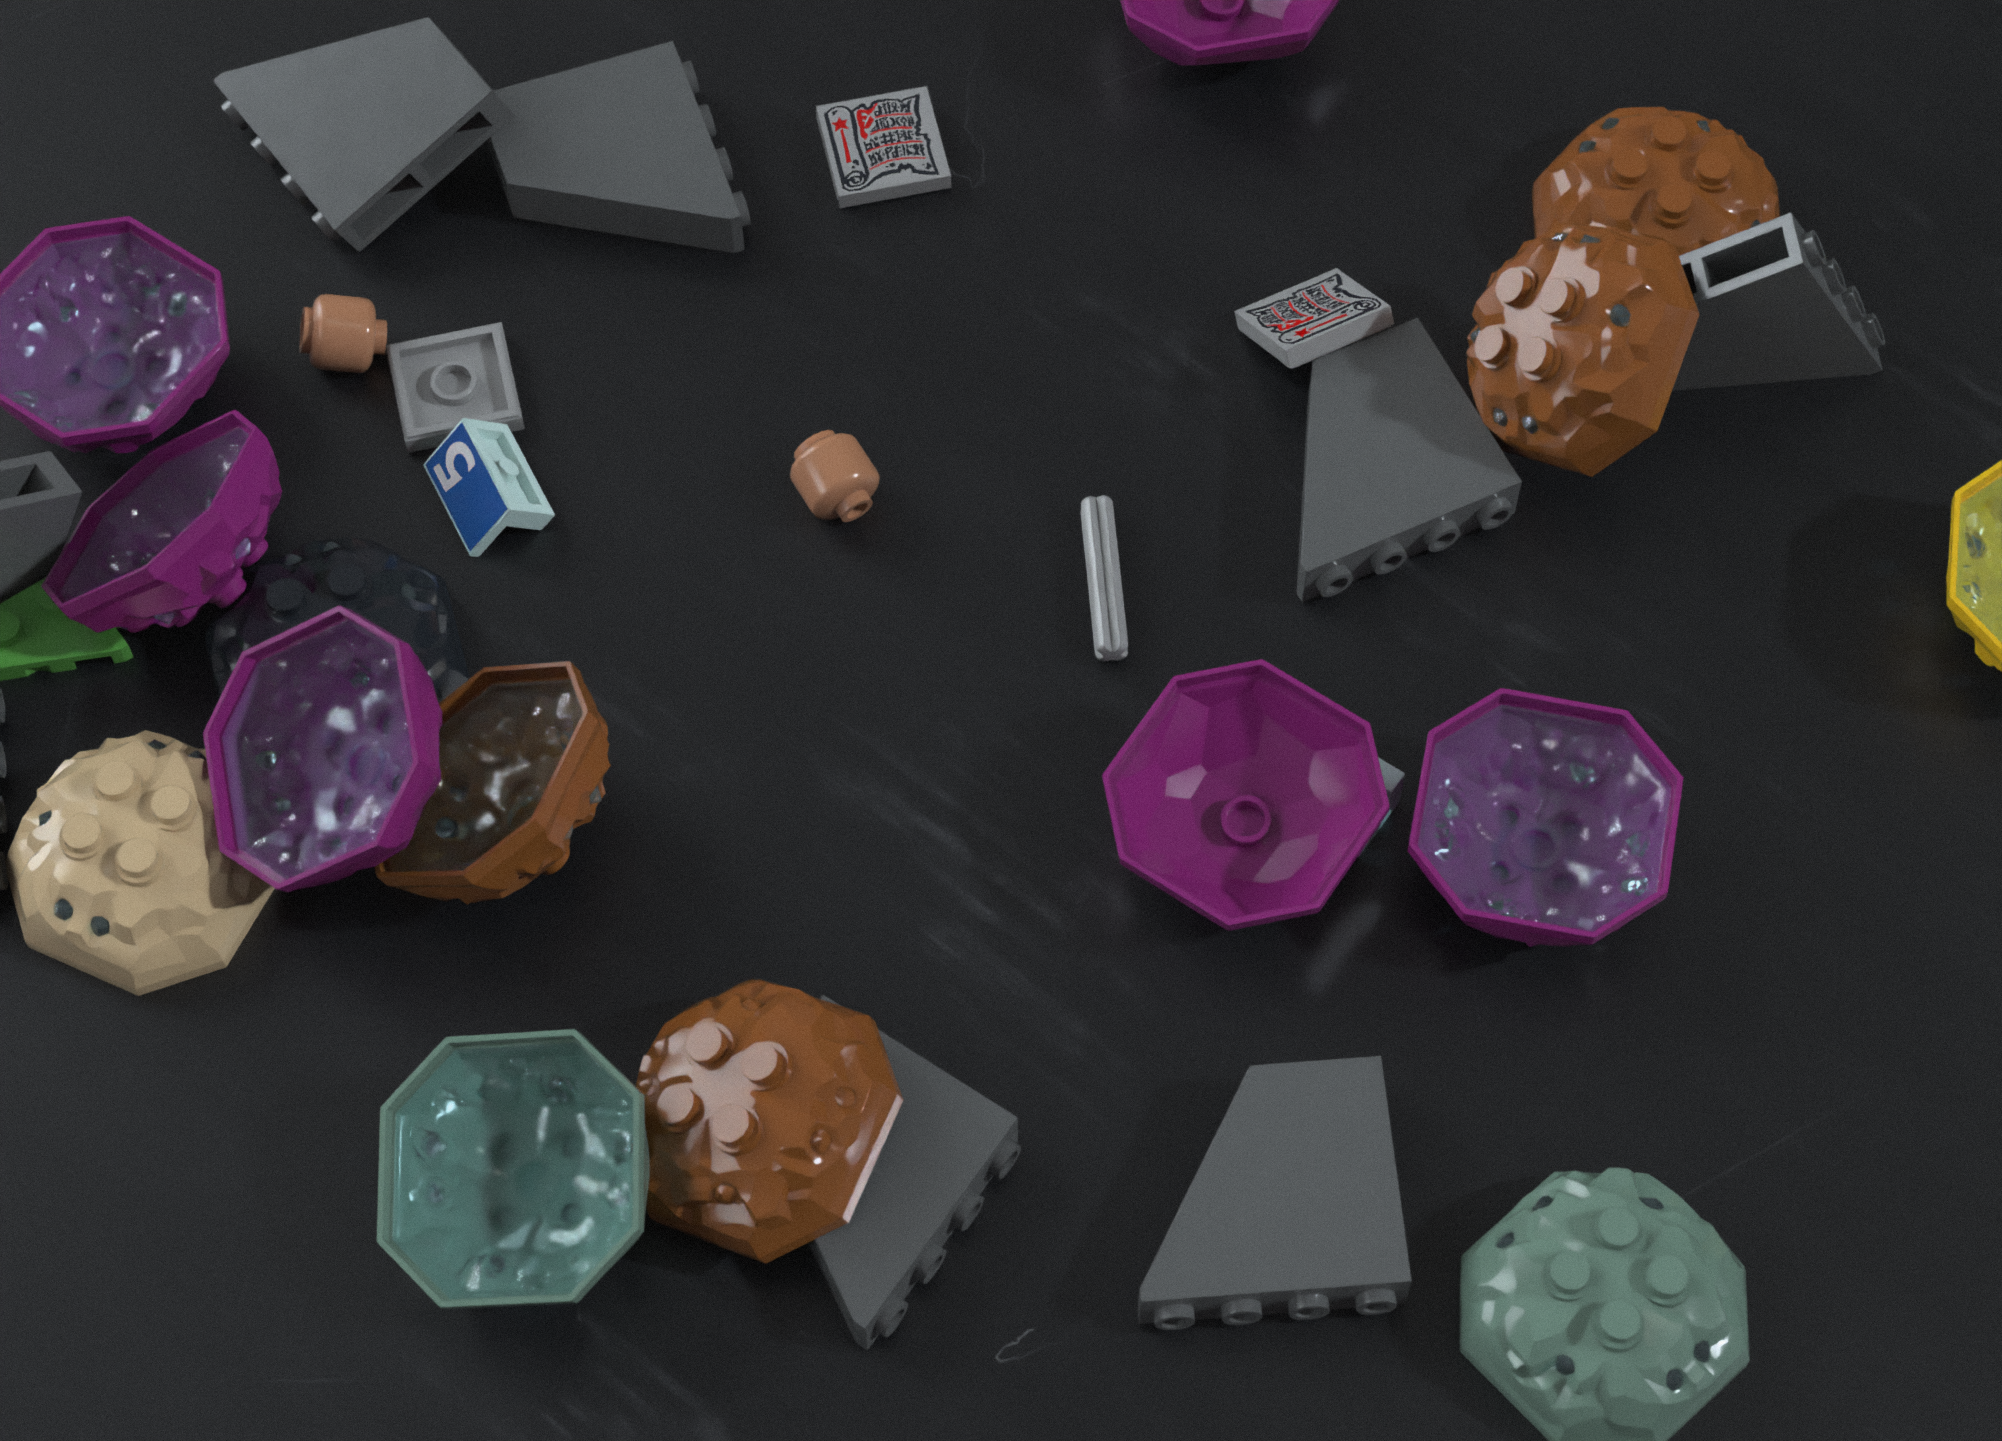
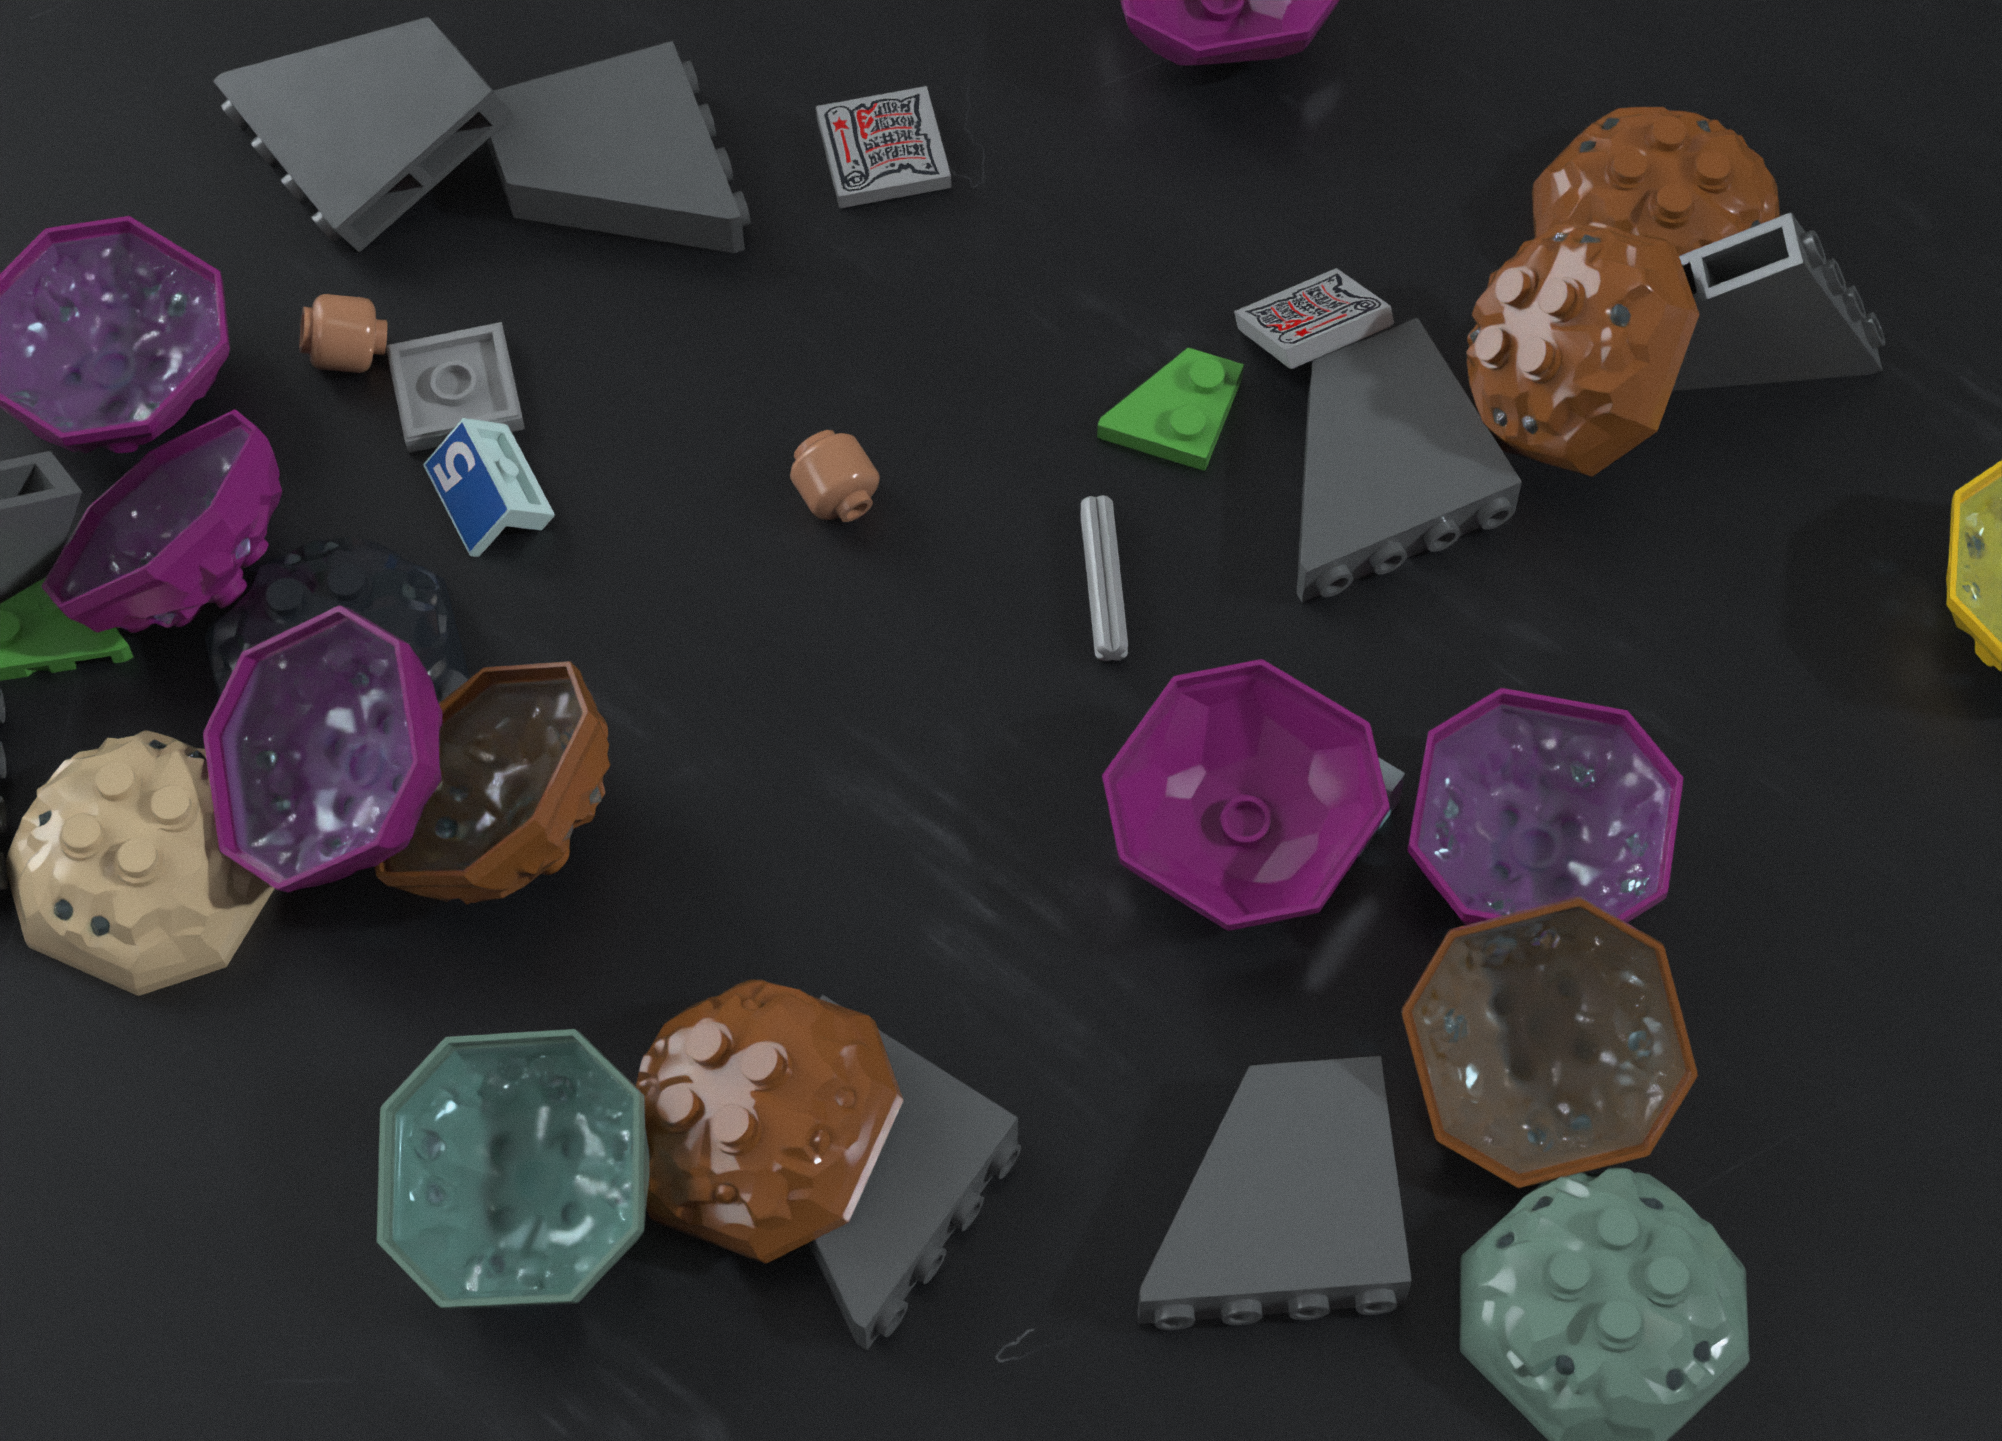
none -> bright green wing [1097,348,1244,471]
none -> clear light blue rock [1401,896,1698,1188]

